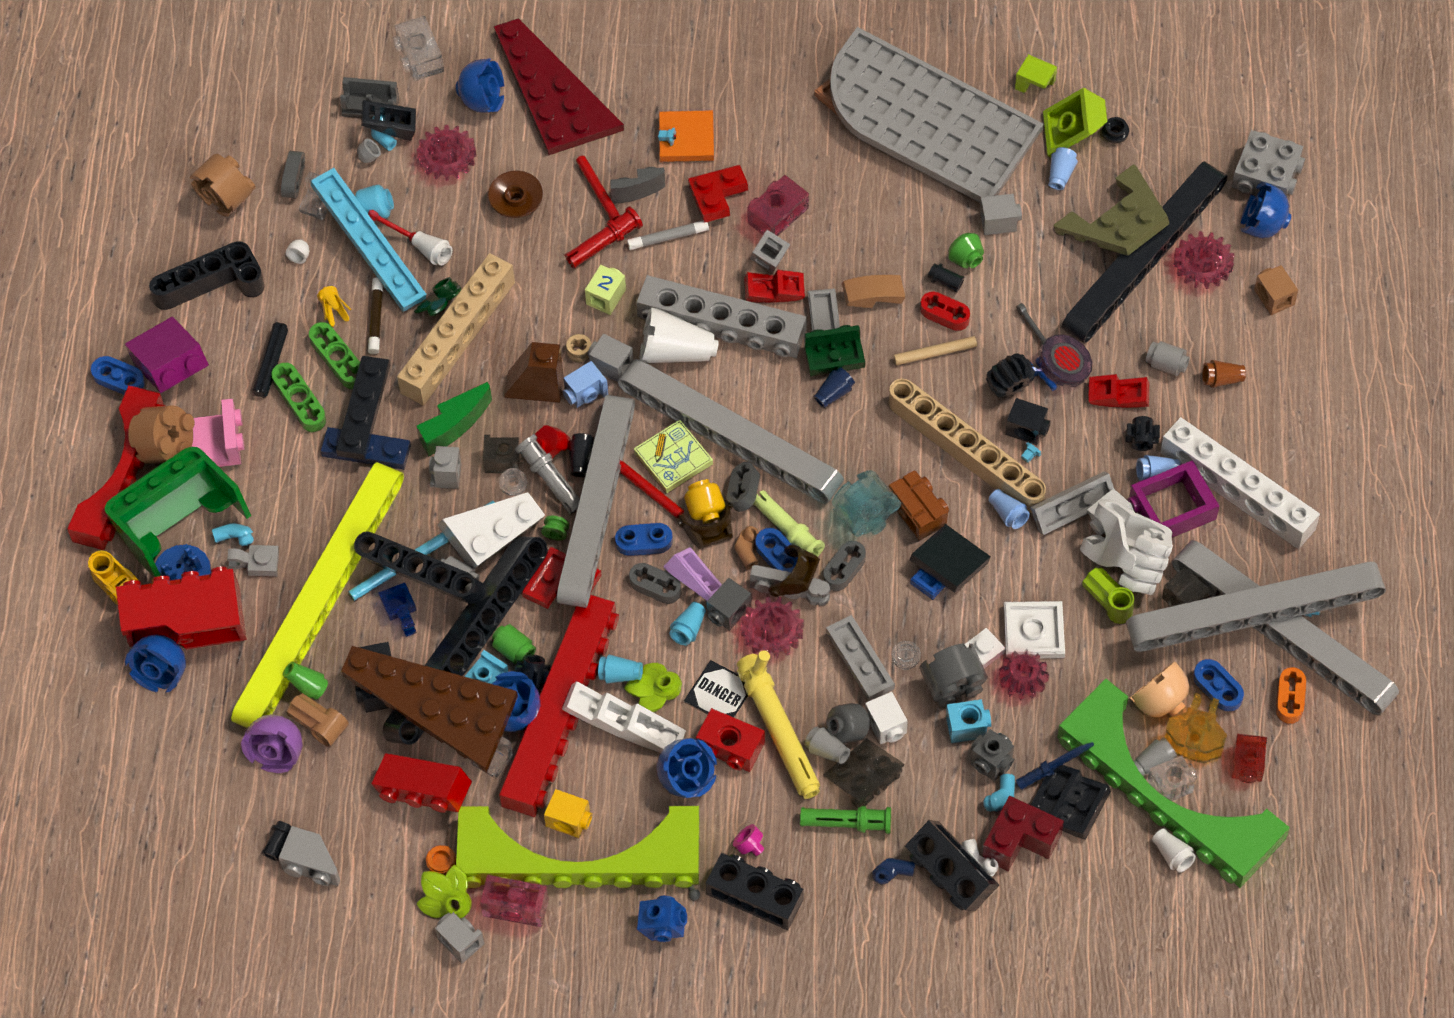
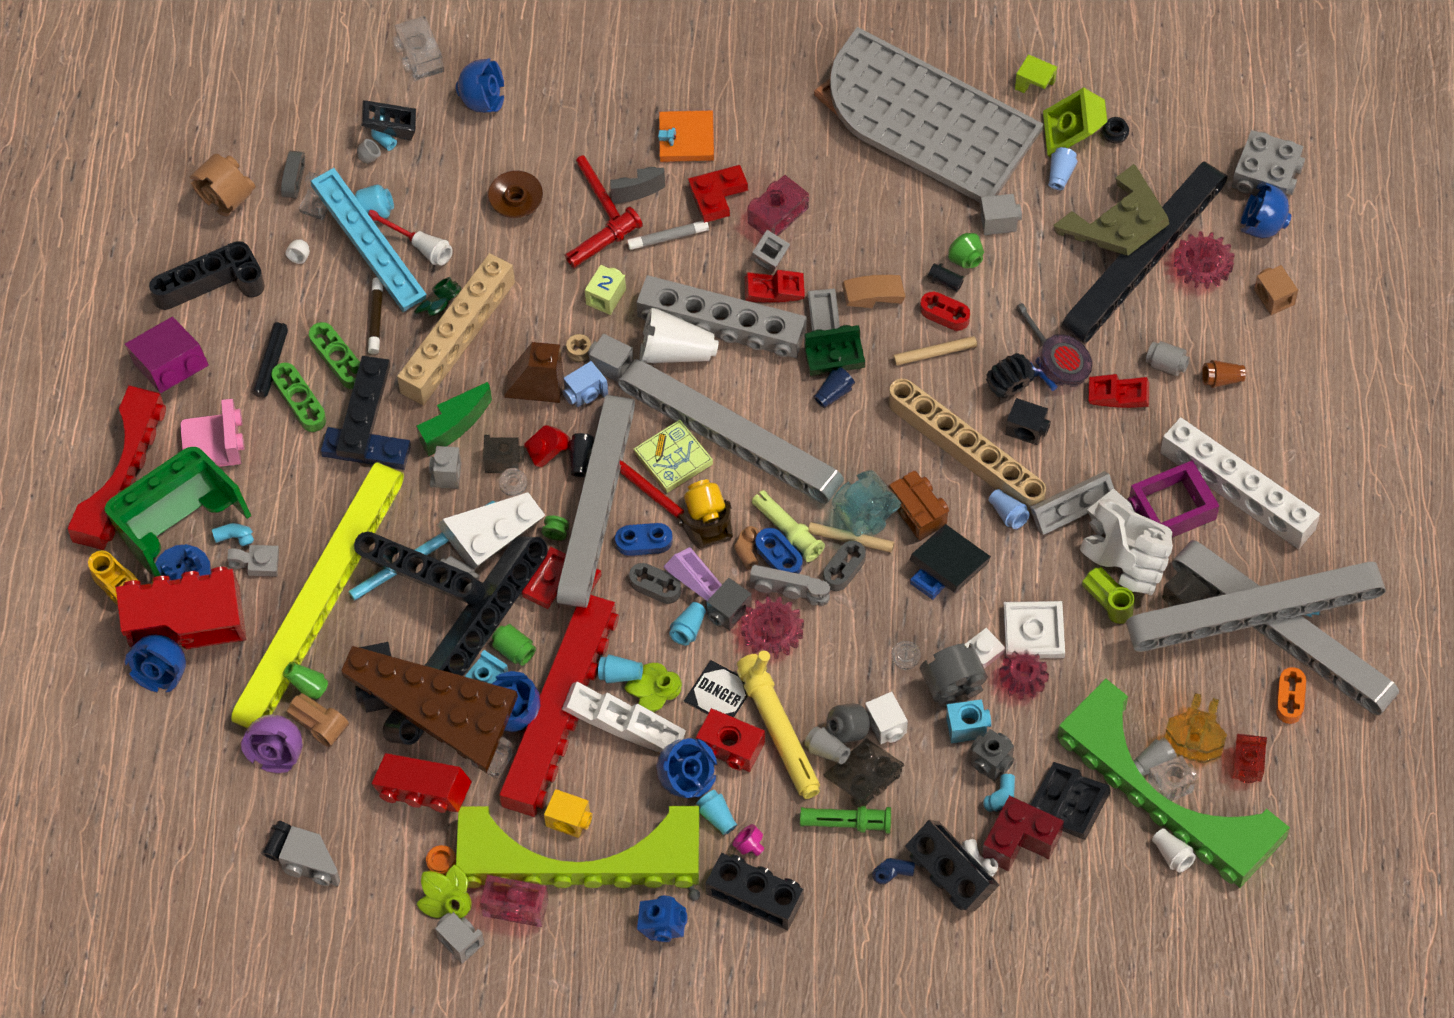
blue plate [91,356,145,395] -> none
medium nougat brick [129,405,195,464] -> none
yellow piece [317,286,352,327] -> none
dark grey hinge [340,77,399,121] -> none
clear blue plate [378,582,417,637] -> none
clear pink gear [417,125,477,181] -> none
dark red wing [494,18,624,156] -> none
light grey pin [515,434,580,515] -> none
black gear [515,654,551,690] -> none
dark grey beam [727,462,760,512] -> none
dark brown helmet [768,544,820,597] -> none
light grey plate [826,615,895,701] -> none
dark blue piece [1016,742,1094,790] -> none
medium azure piece [1021,442,1041,463] -> none
black gear [1125,416,1160,451] -> none
light nougat cylinder [1130,661,1189,717] -> none
light blue cone [1136,455,1180,481] -> none
blue plate [1193,659,1244,711] -> none
none -> medium azure cone [696,790,737,836]
none -> tan bar [808,522,894,553]

